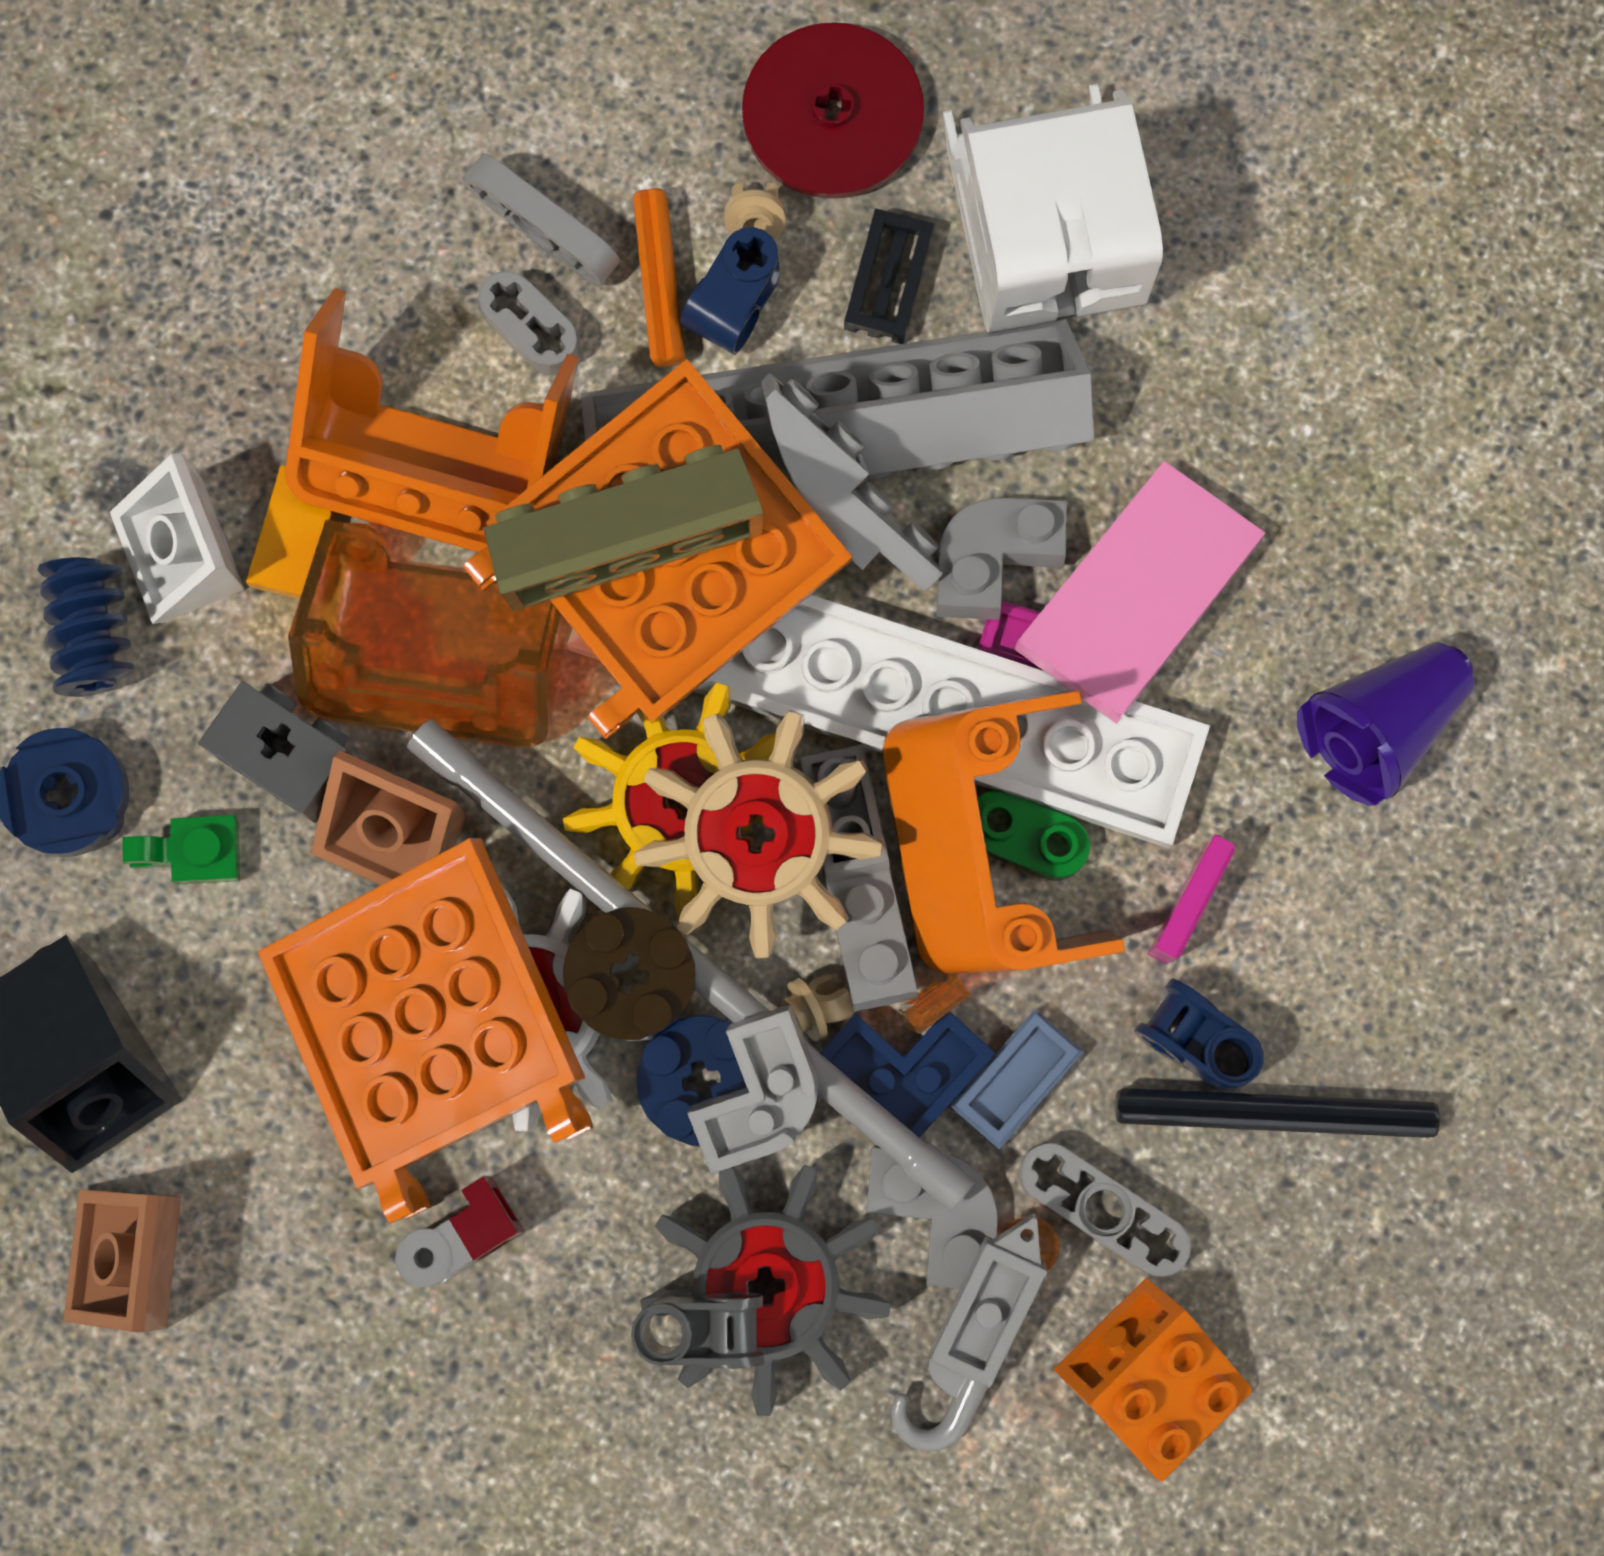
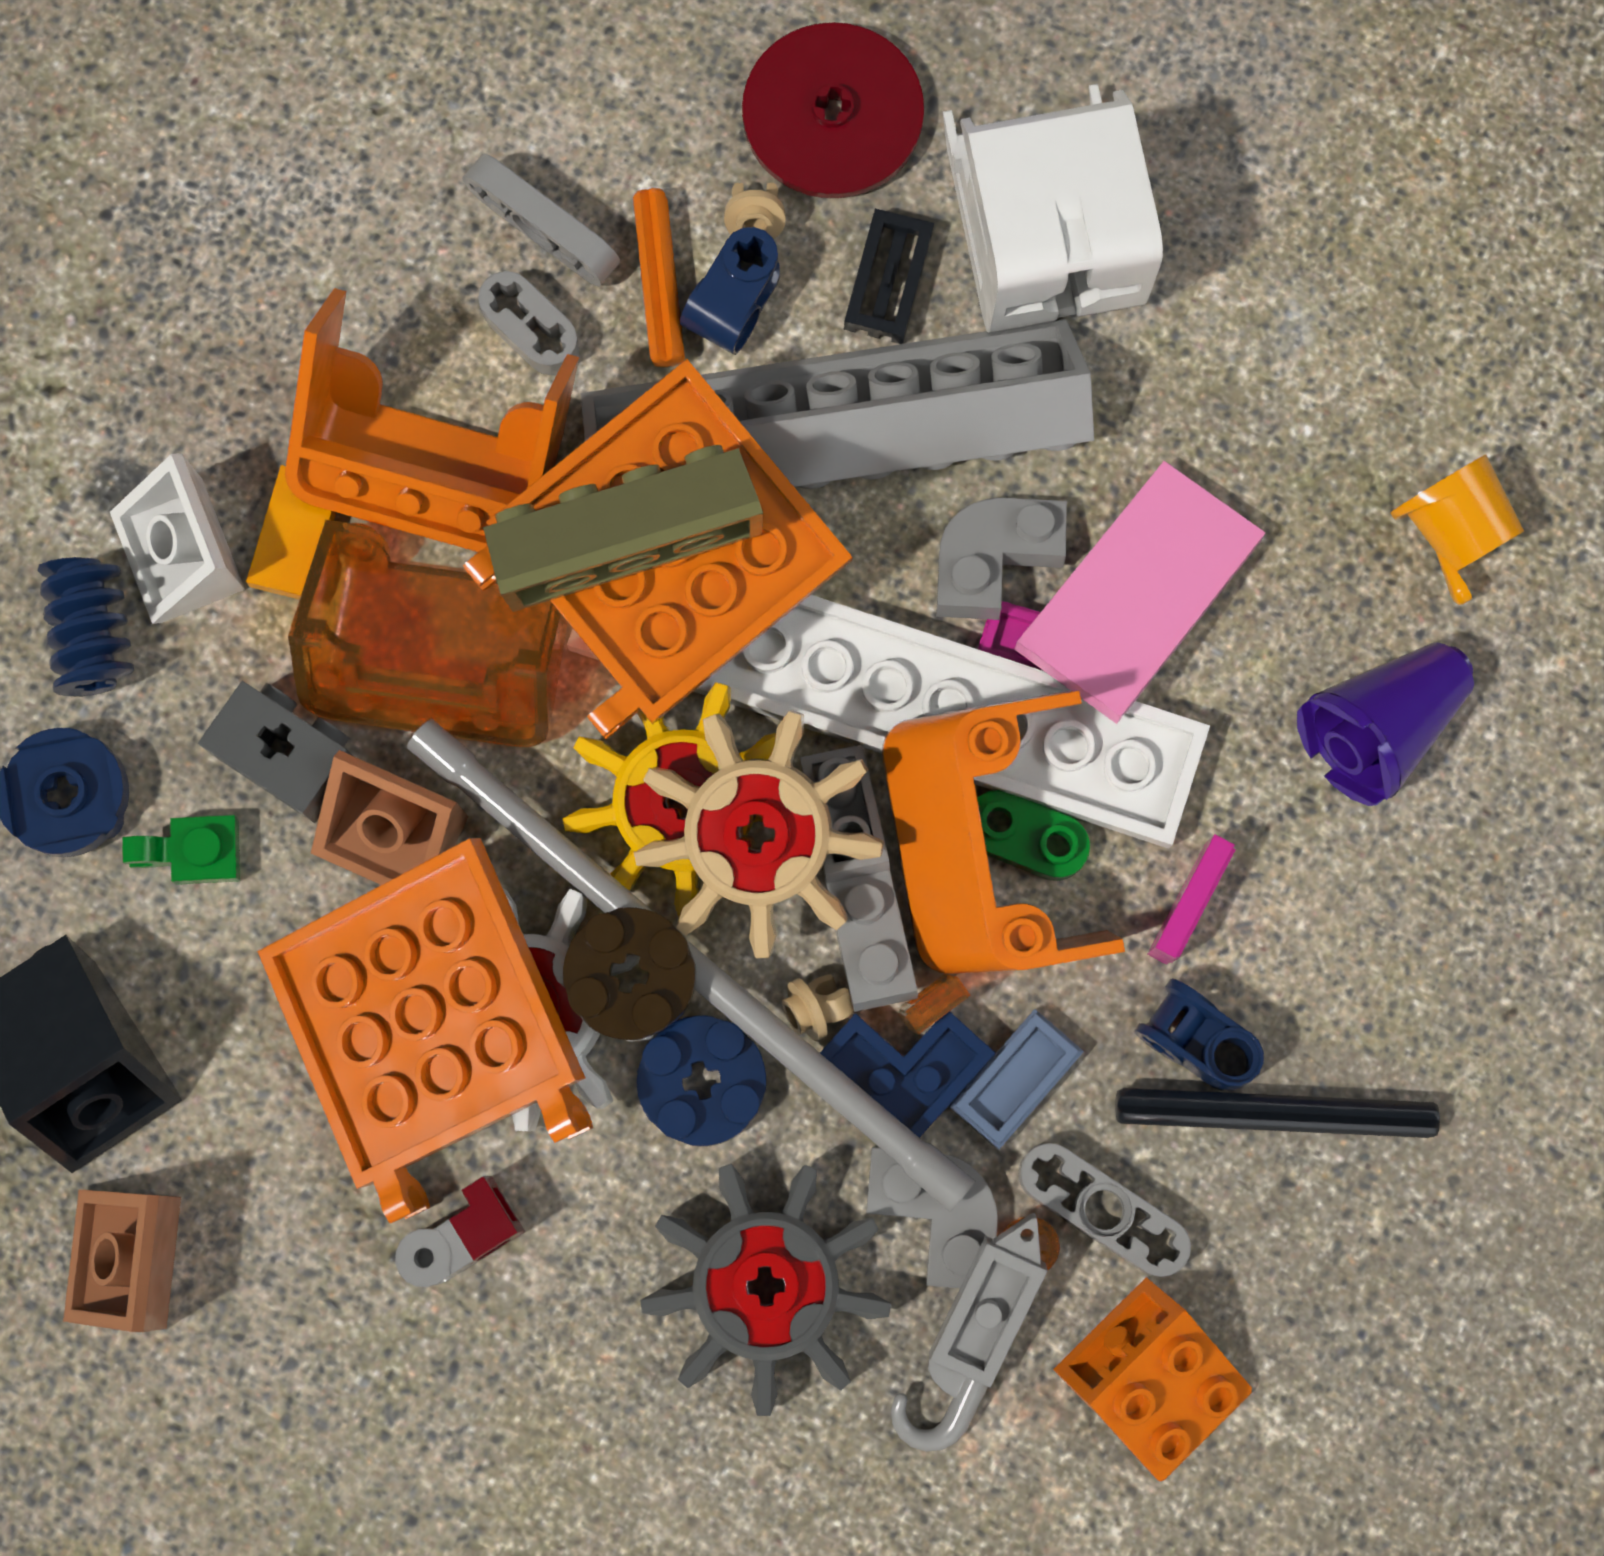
dark grey piece [631,1292,764,1369] -> none
light grey plate [688,1004,818,1174] -> none
light grey slope [761,372,943,592] -> none
none -> light orange hat [1390,454,1524,605]

